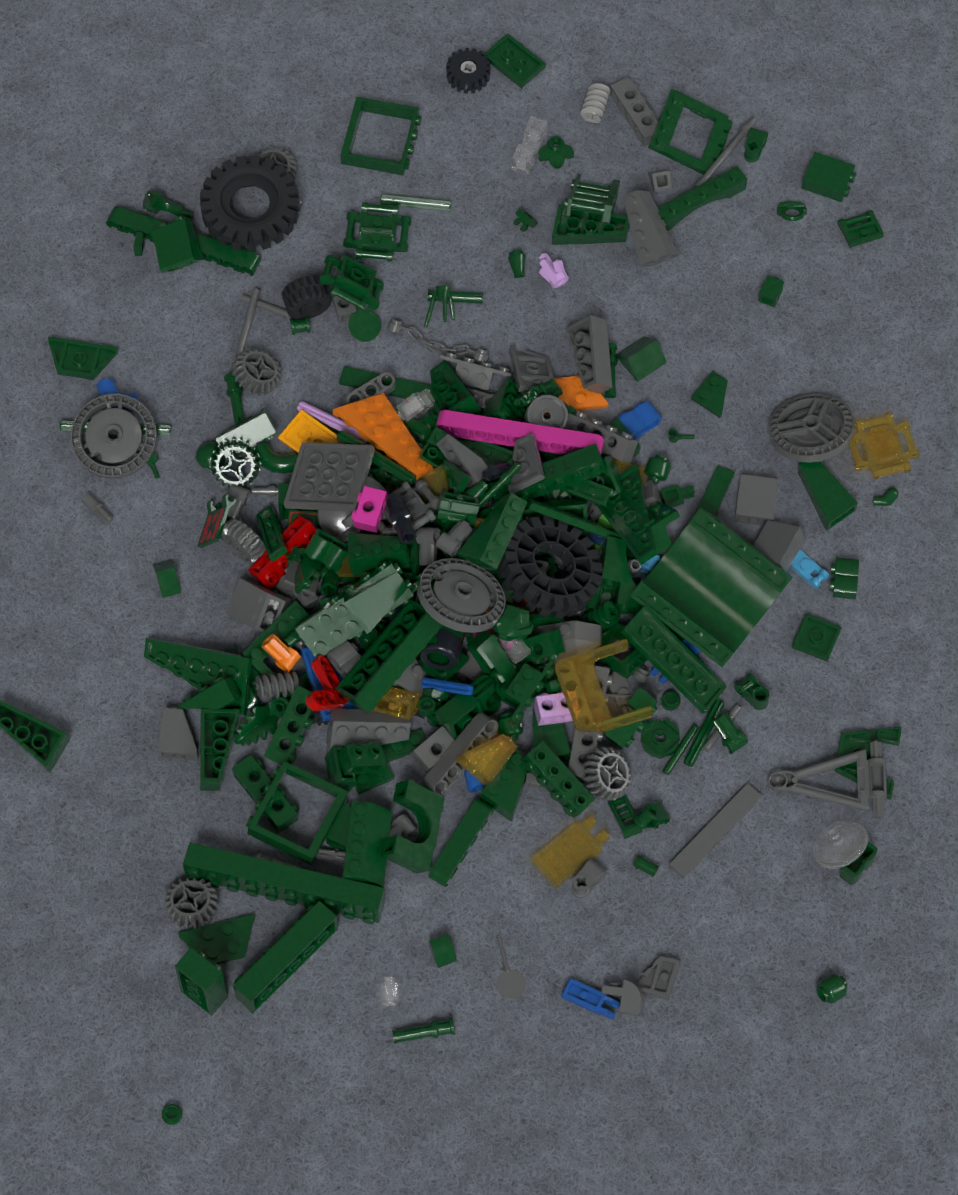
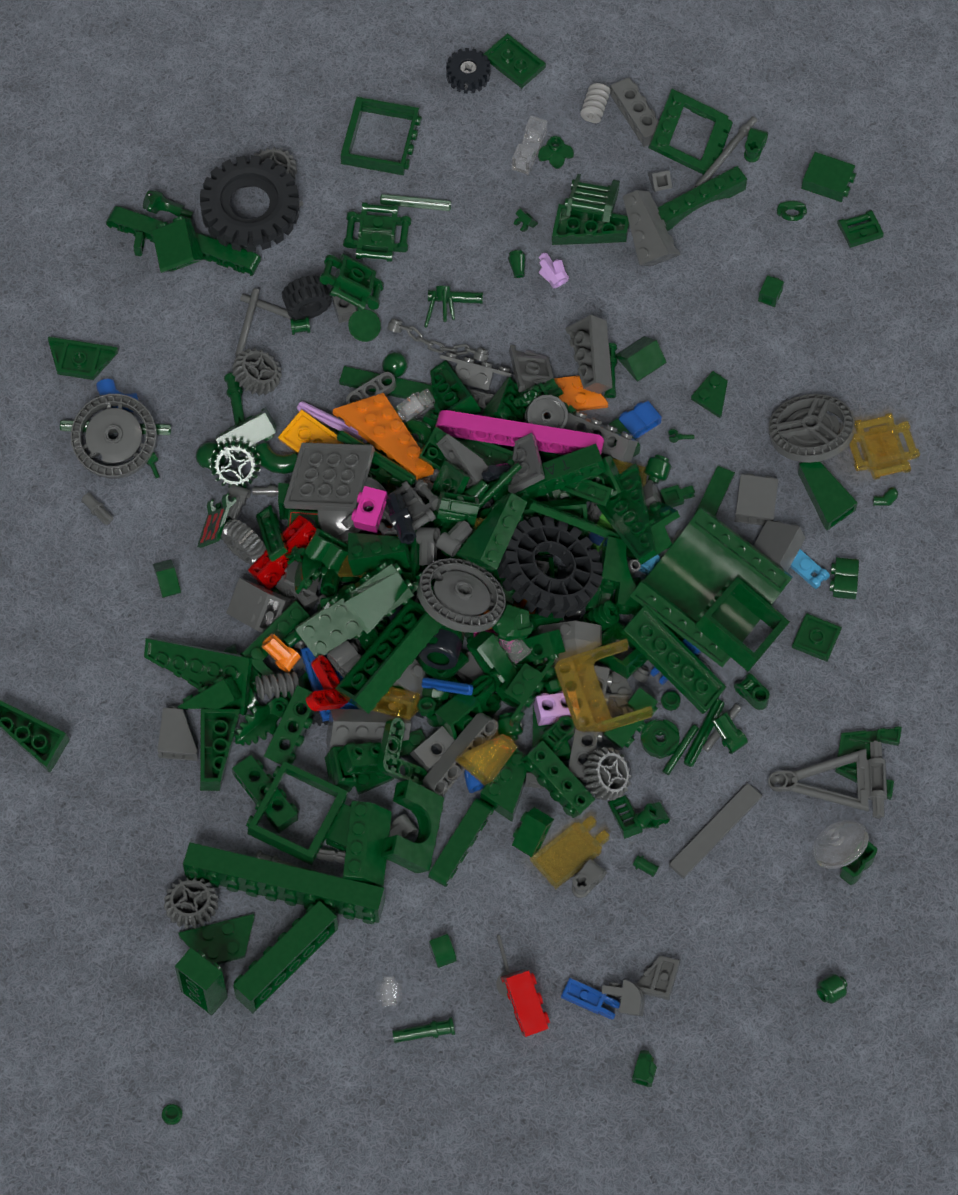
clear yellow piece [418,465,450,505] -> none
none -> dark green beam [377,718,427,785]
none -> dark green piece [382,352,408,378]
none -> red wedge [500,969,550,1037]
none -> dark green brick [512,807,554,858]
none -> dark green piece [539,716,575,754]
none -> dark green rock [632,1050,657,1087]
none -> dark green window [695,577,790,672]

